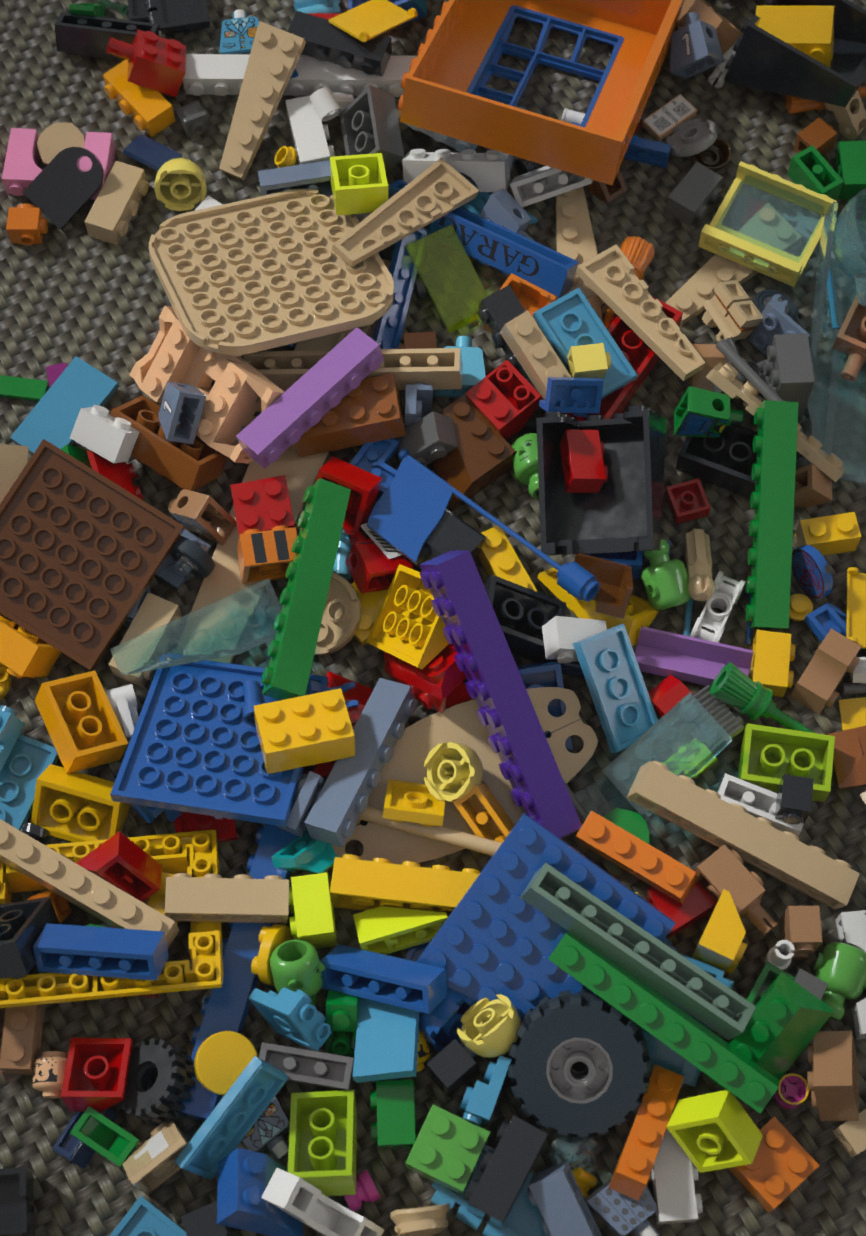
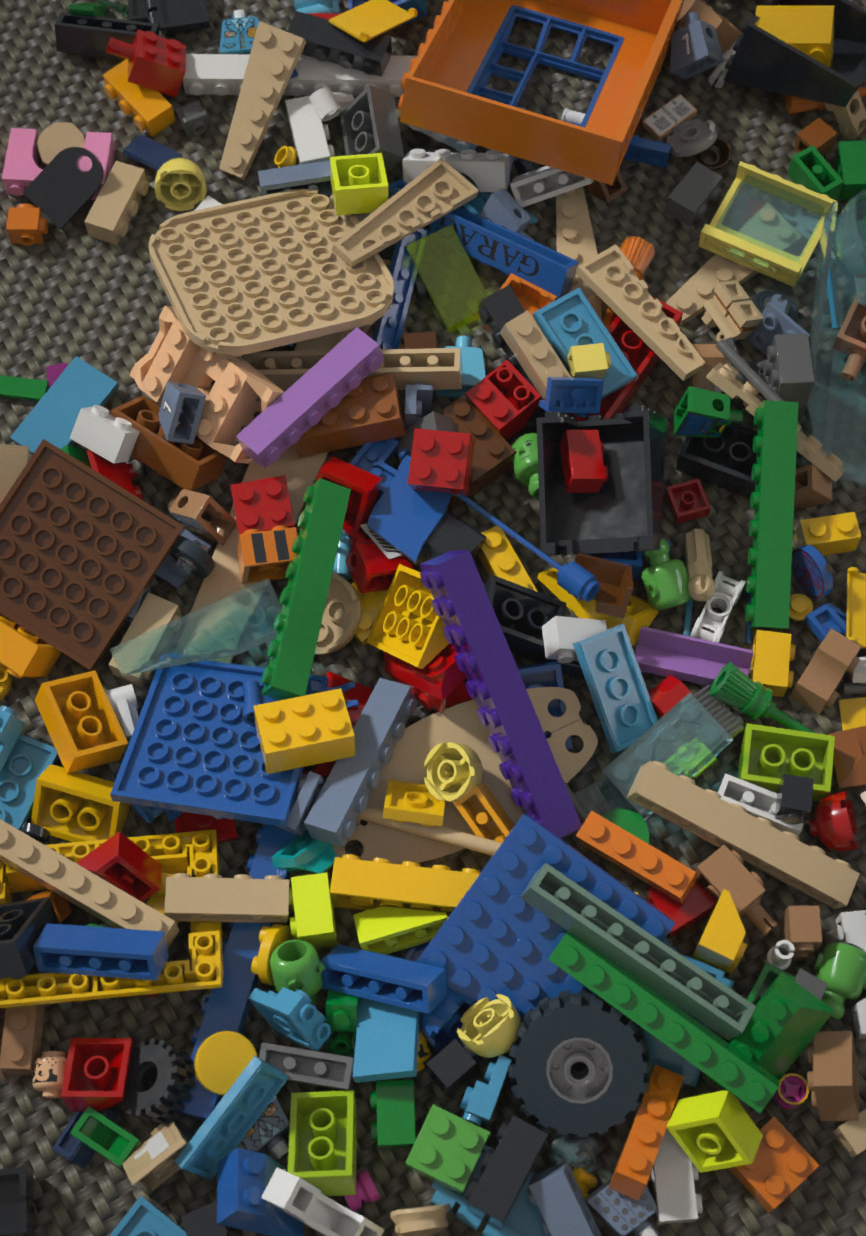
none -> red brick [407,428,475,495]
none -> red cylinder [809,791,860,852]

